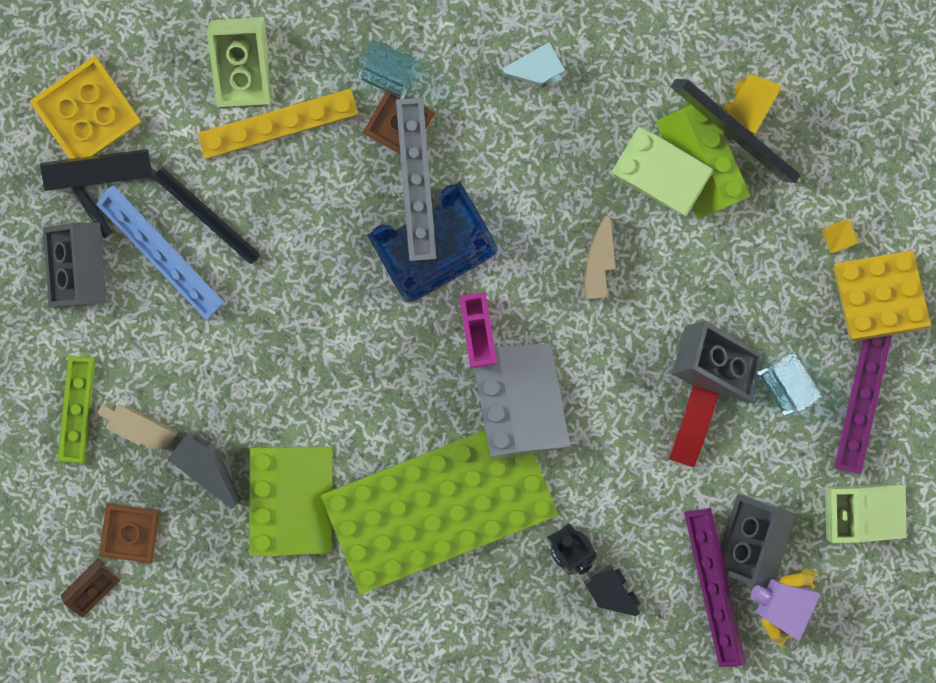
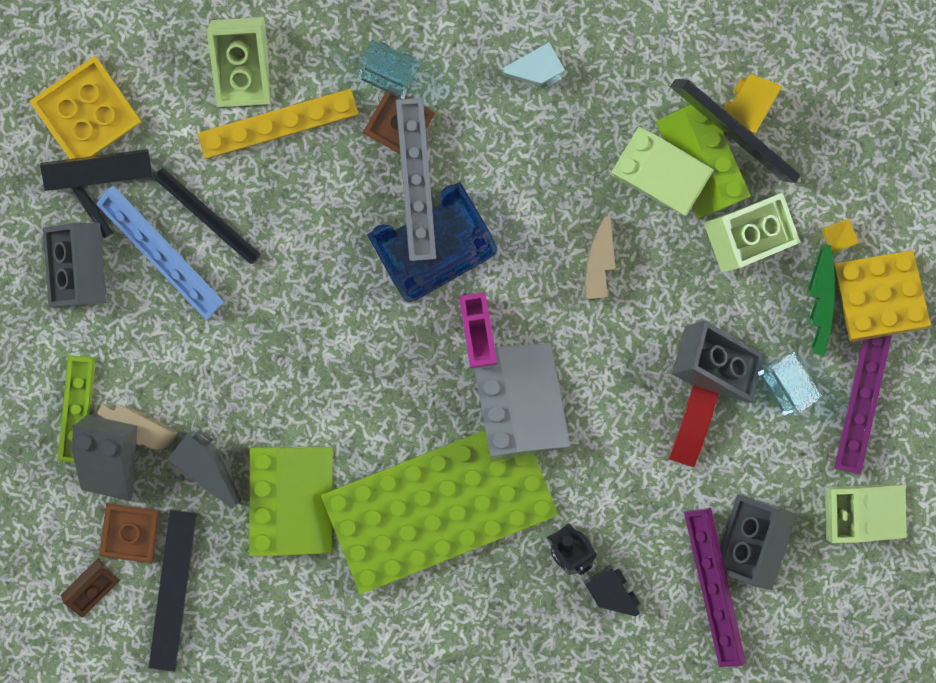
lavender torso [750,569,821,649] -> none
none -> dark grey slope [72,415,137,501]
none -> black tile [148,509,197,672]
none -> yellowish green slope [703,193,801,272]
none -> green slope [805,244,835,356]

